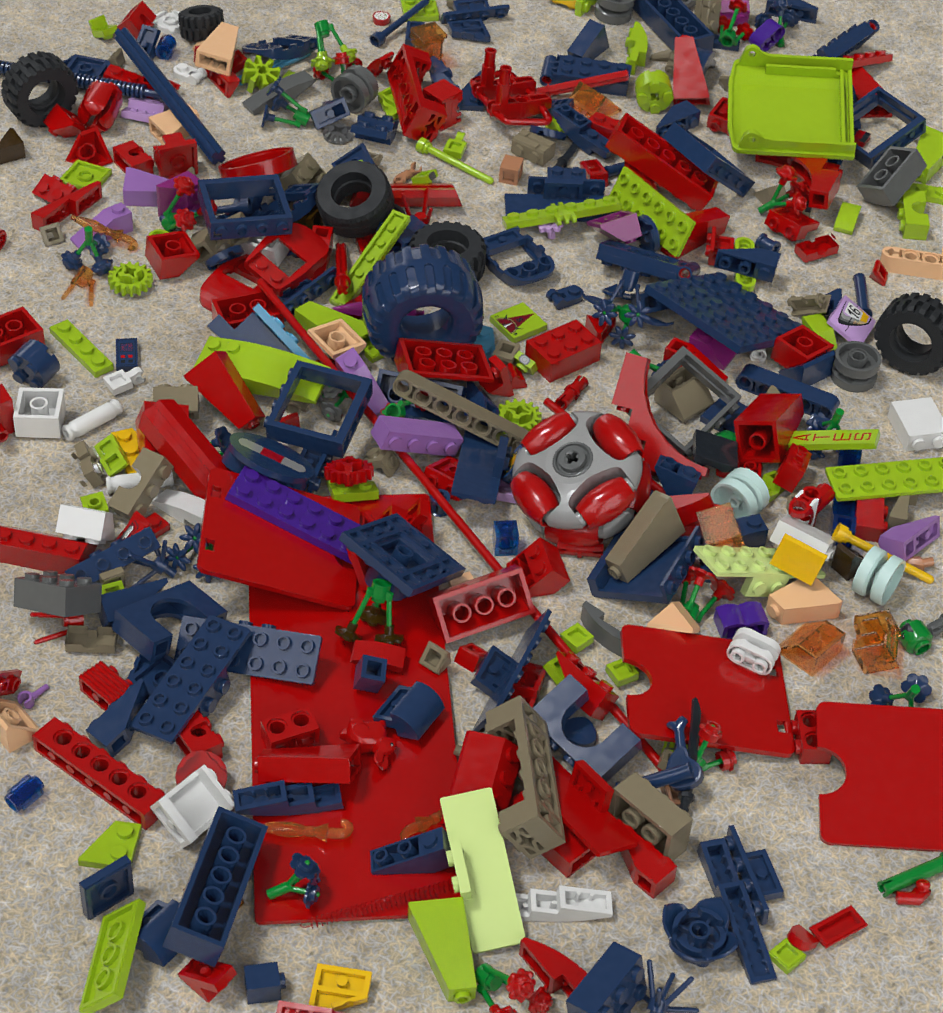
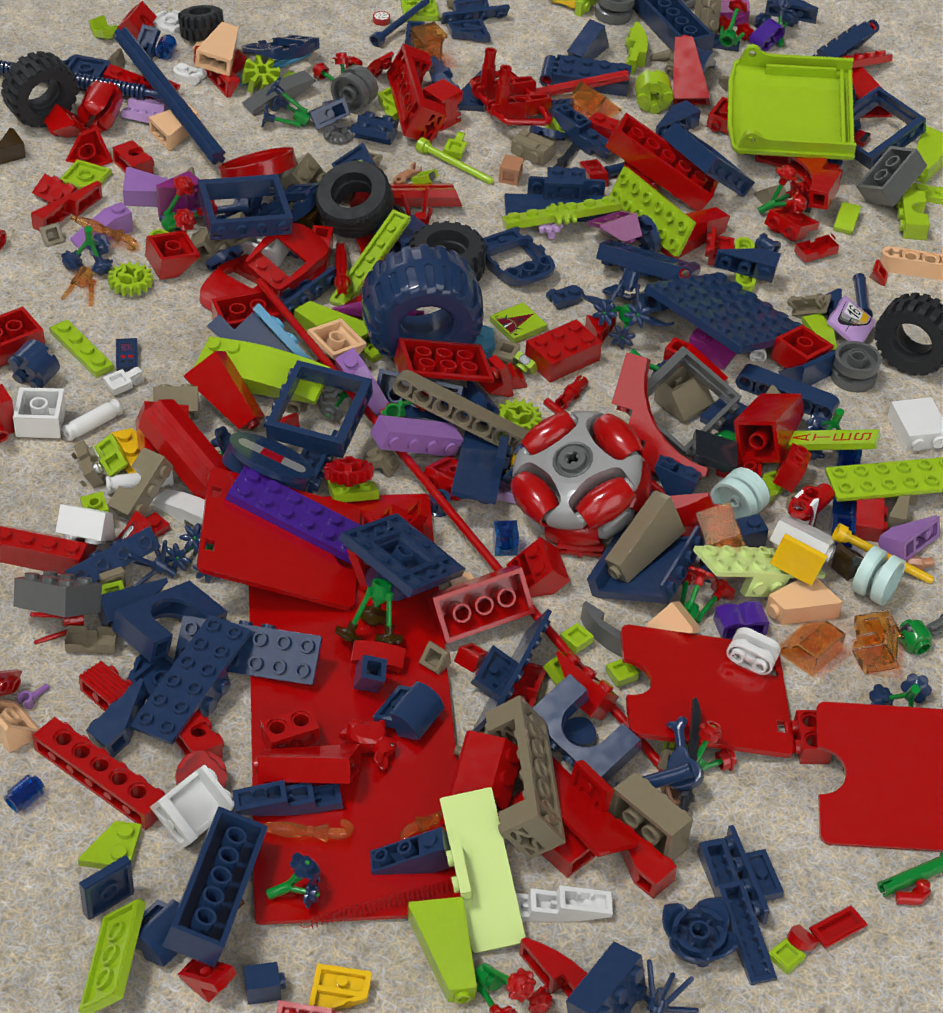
red panel [153,132,198,179] -> none
plant [311,20,358,71] -> none

